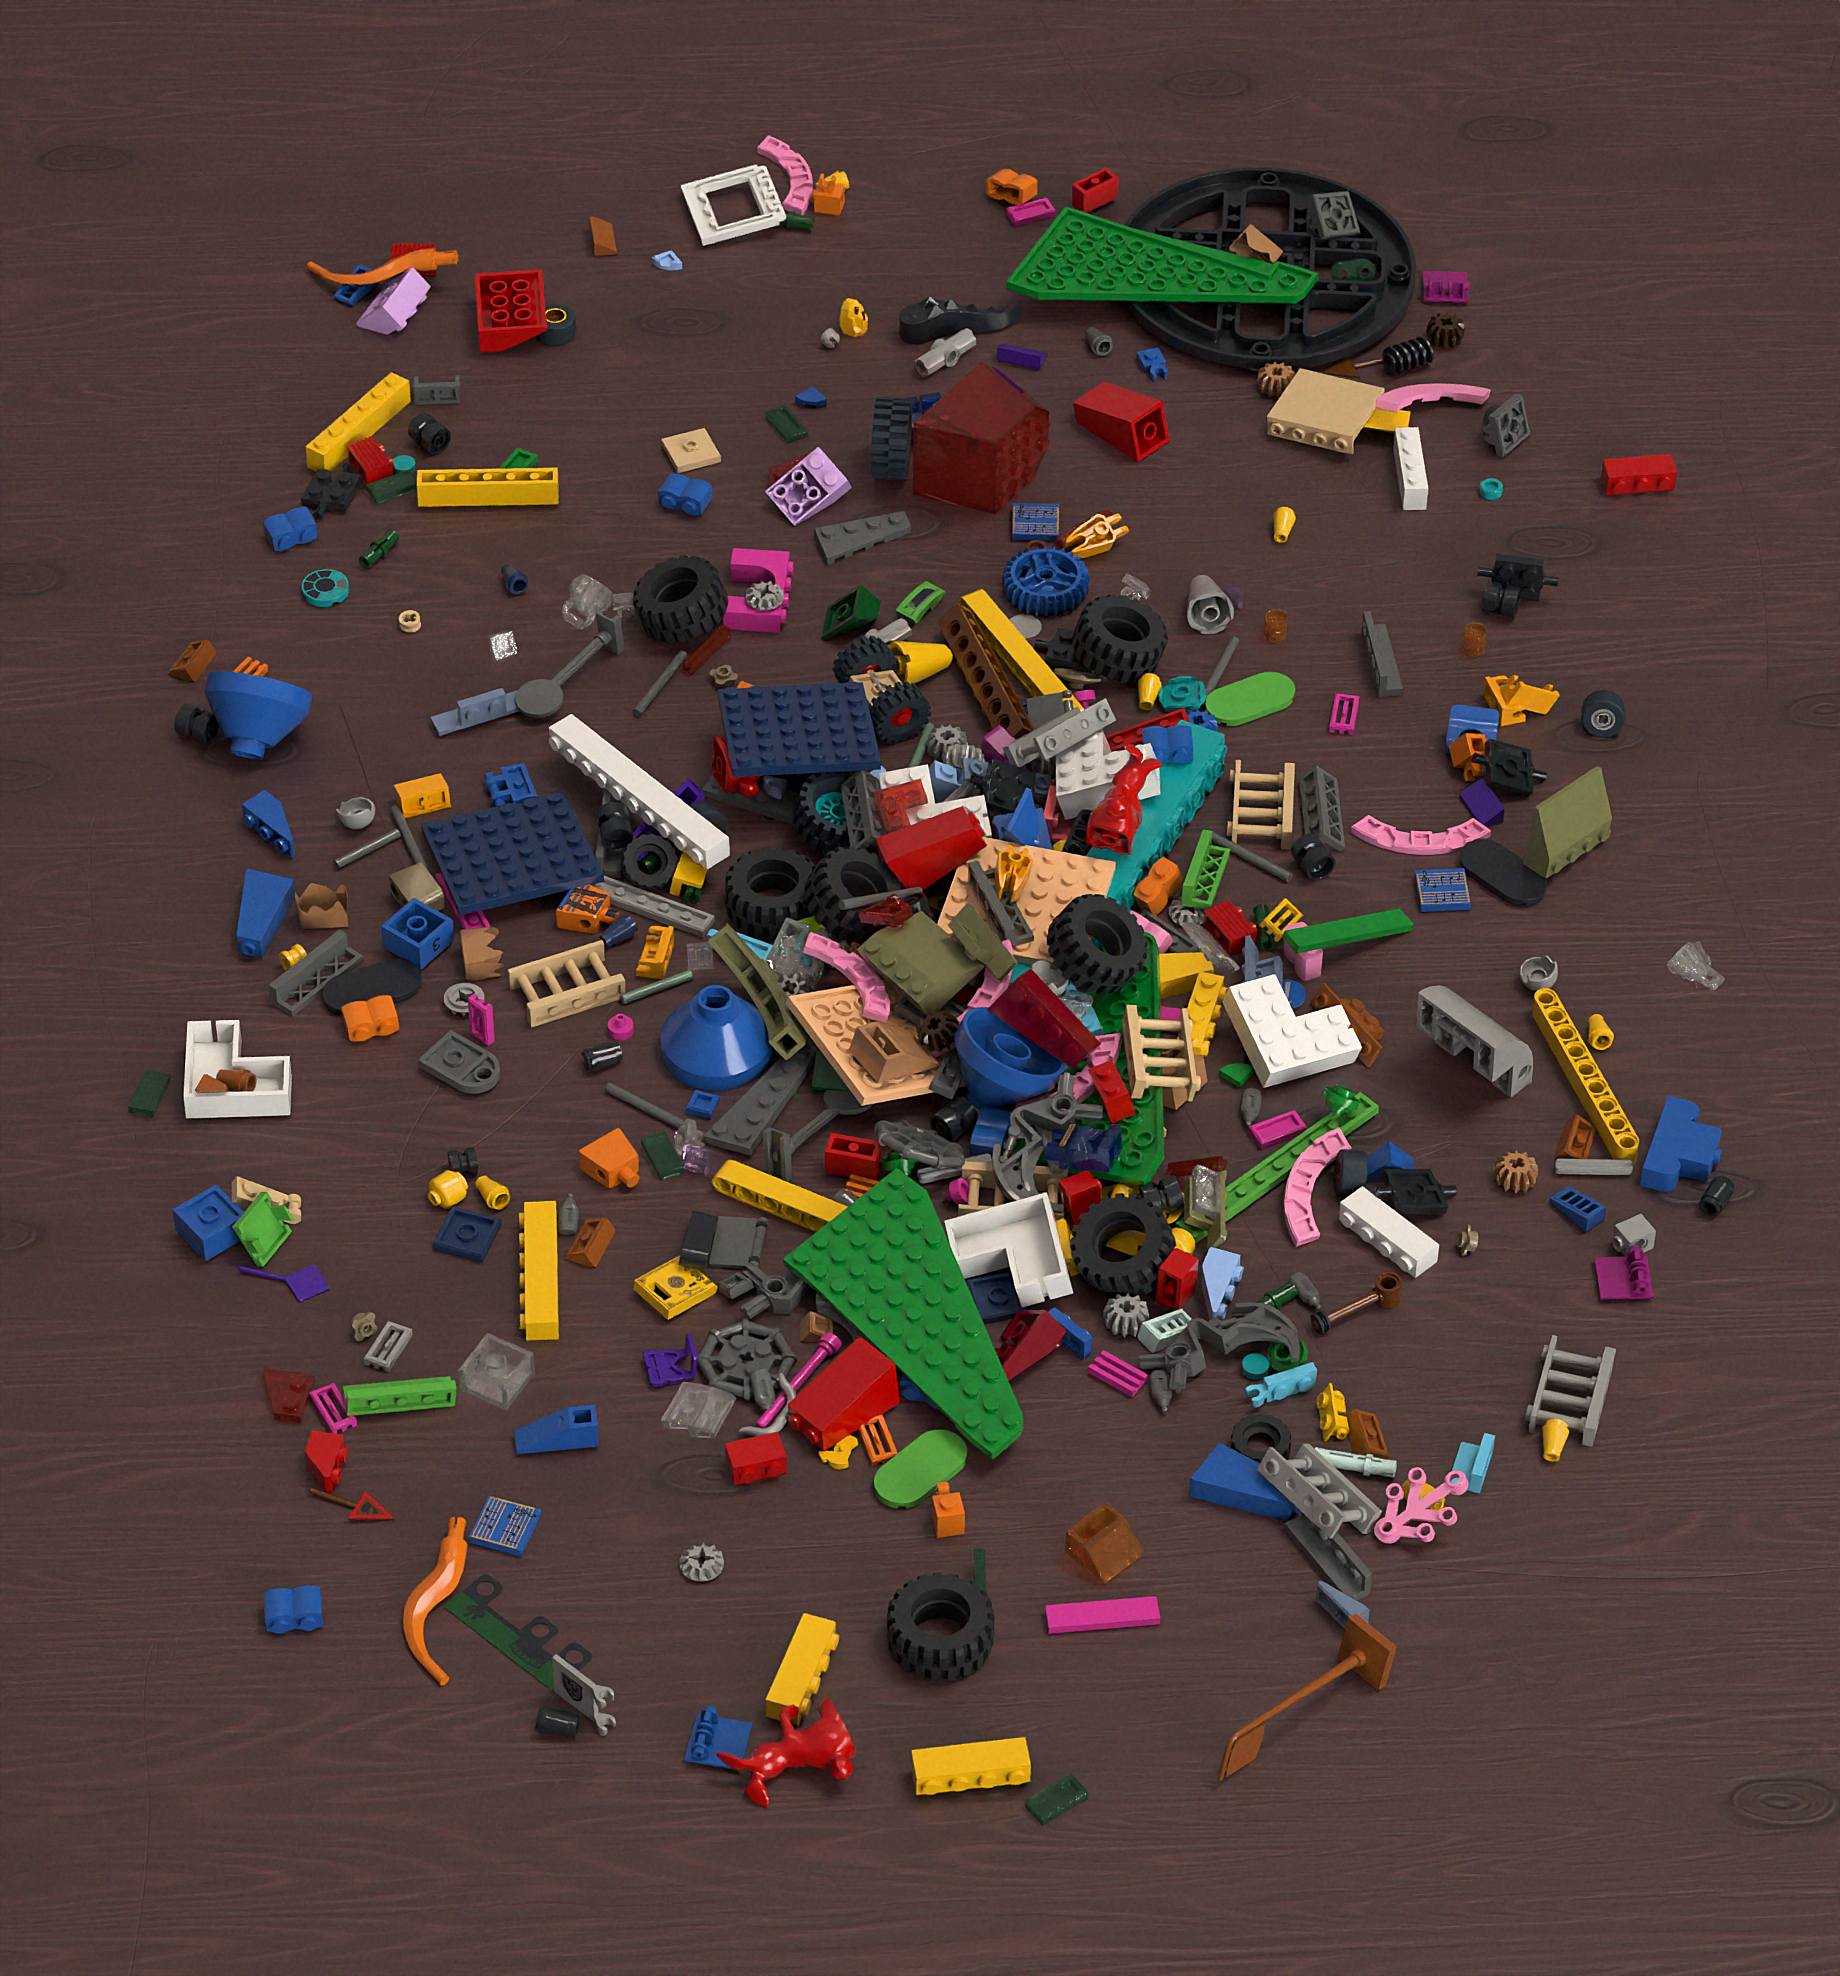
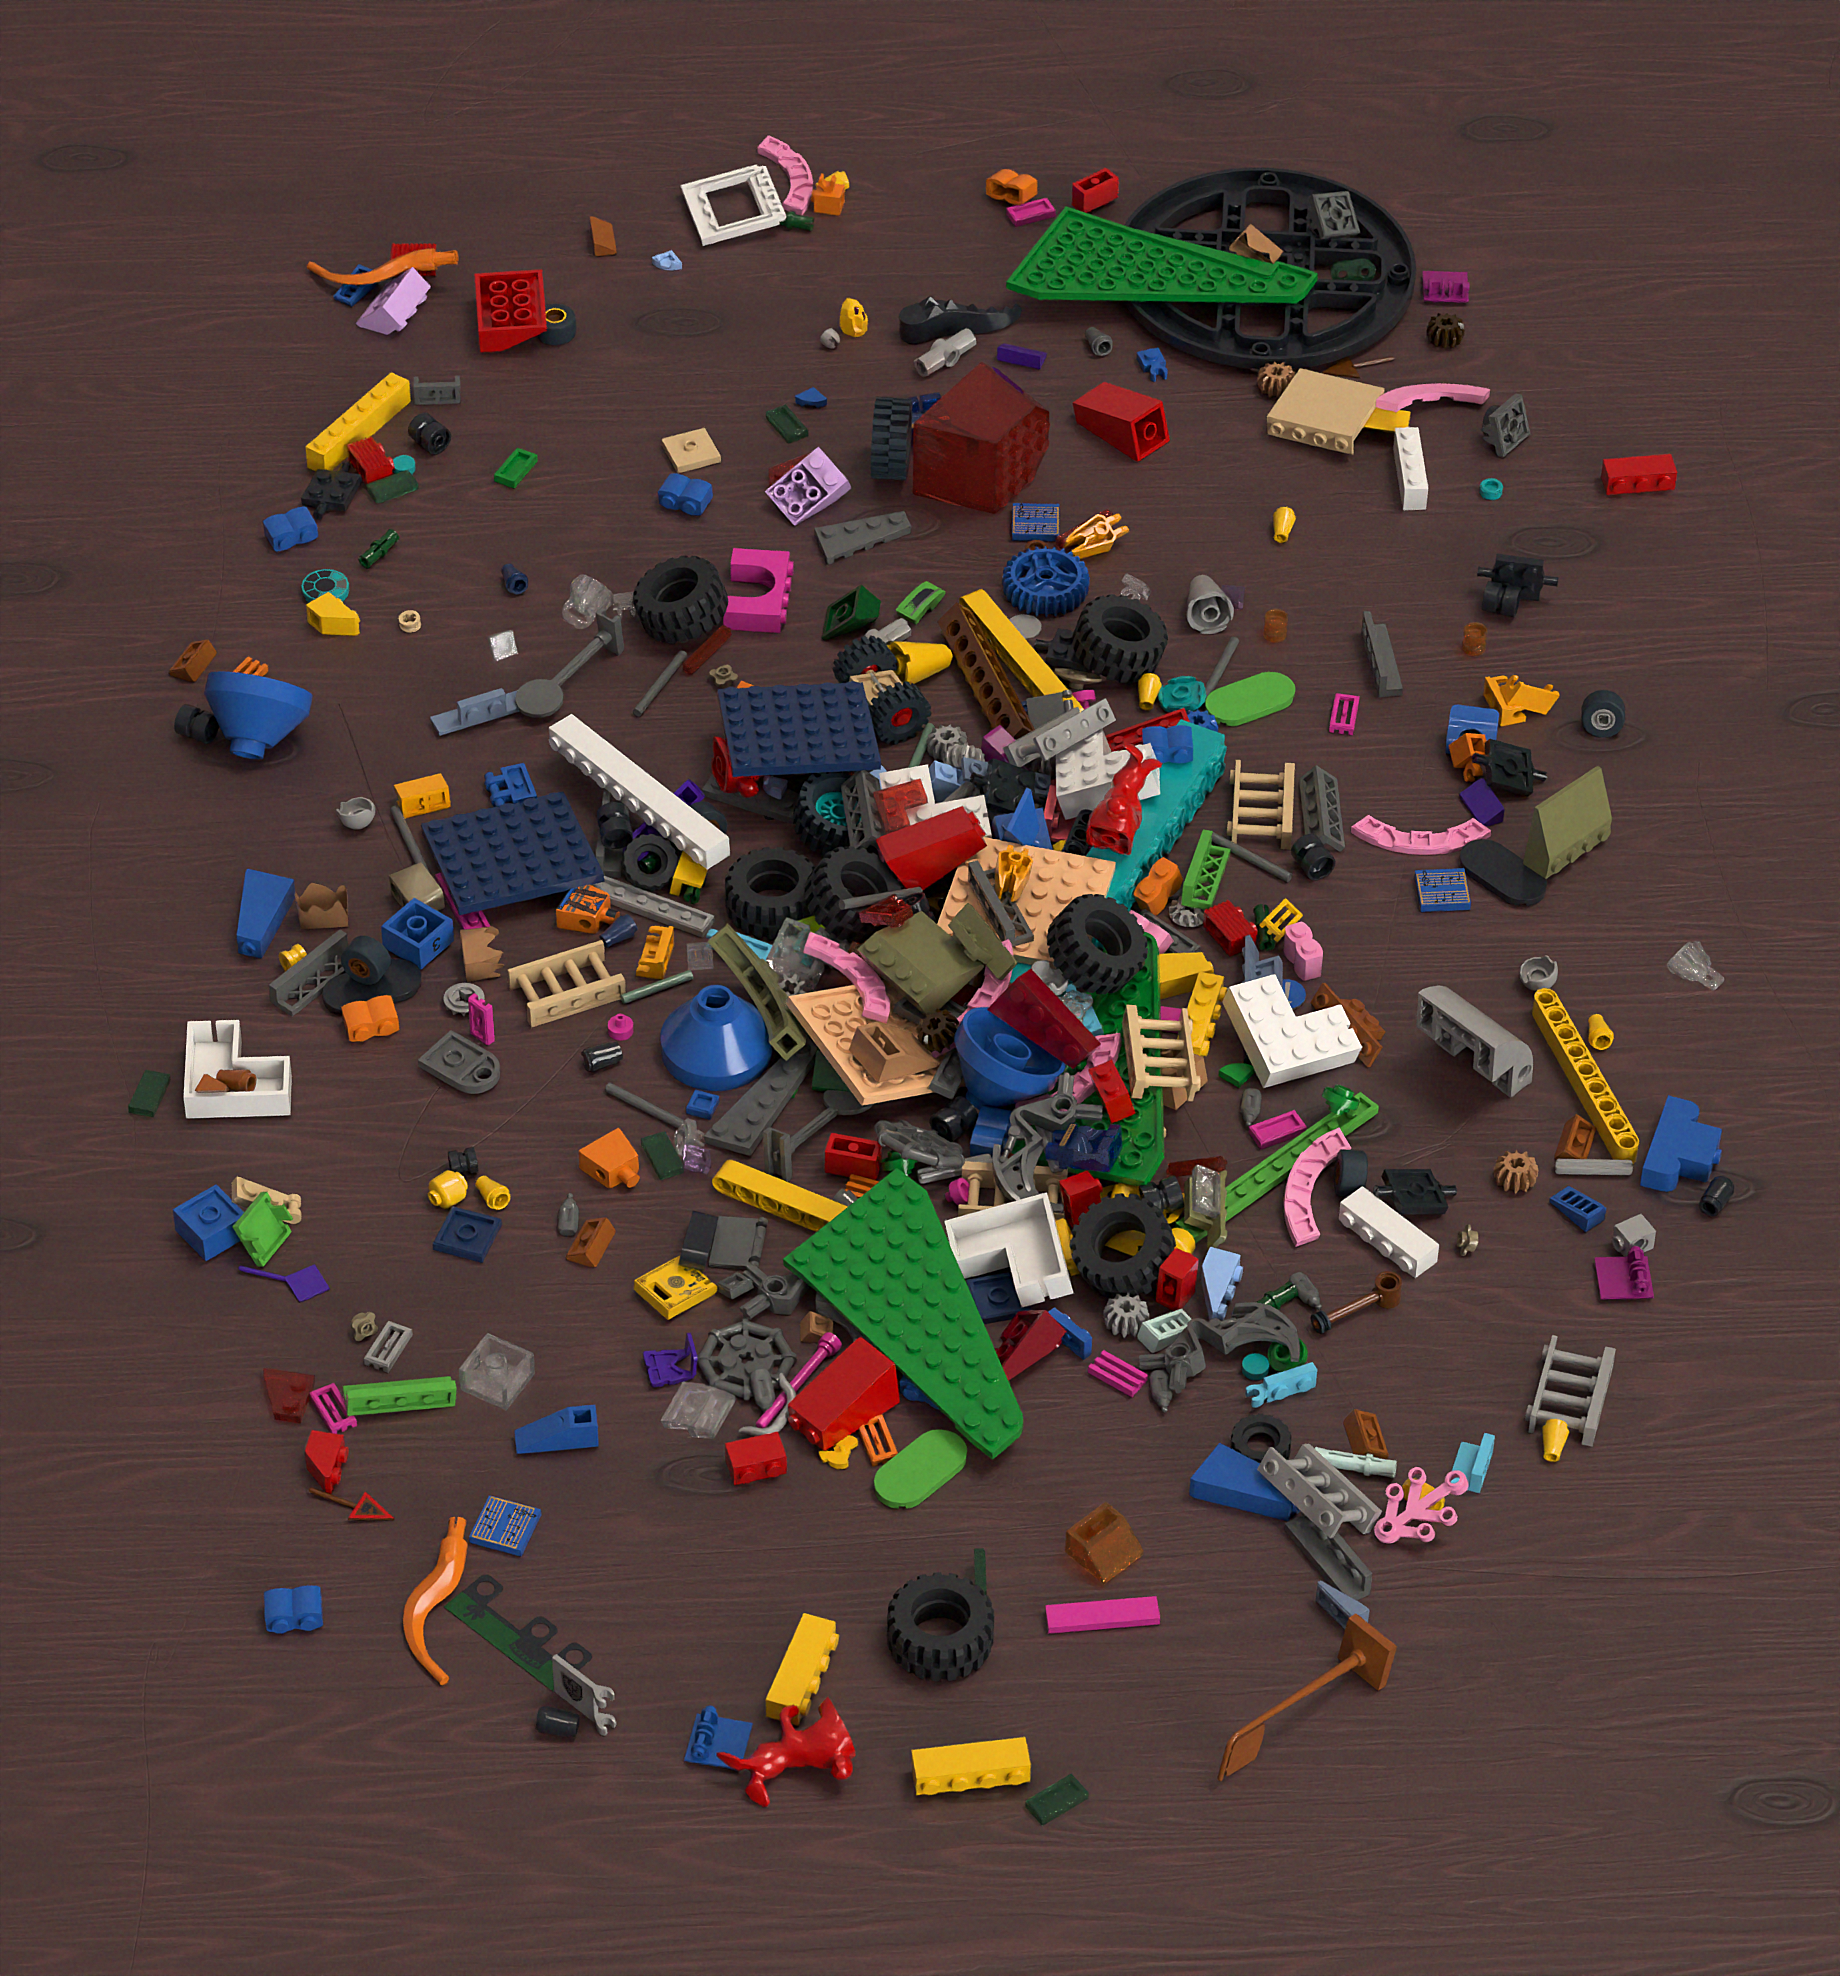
blue slope [242,790,295,859] -> none
dark grey bar [333,828,401,869] -> none
yellow brick [417,468,559,507] -> none
yellow brick [519,1201,559,1341] -> none
light grey gear [679,1542,724,1581] -> none
light grey gear [746,581,784,610] -> none
orange brick [932,1482,965,1538] -> none
clear slope [1181,922,1240,974] -> none
green tile [1282,908,1414,954] -> none
yellow hinge [1316,1383,1349,1442] -> none
blue slope [1367,1141,1415,1182] -> none
black piece [1382,336,1434,376] -> none
none -> yellow slope [306,592,360,636]
none -> black wheel [341,936,391,985]

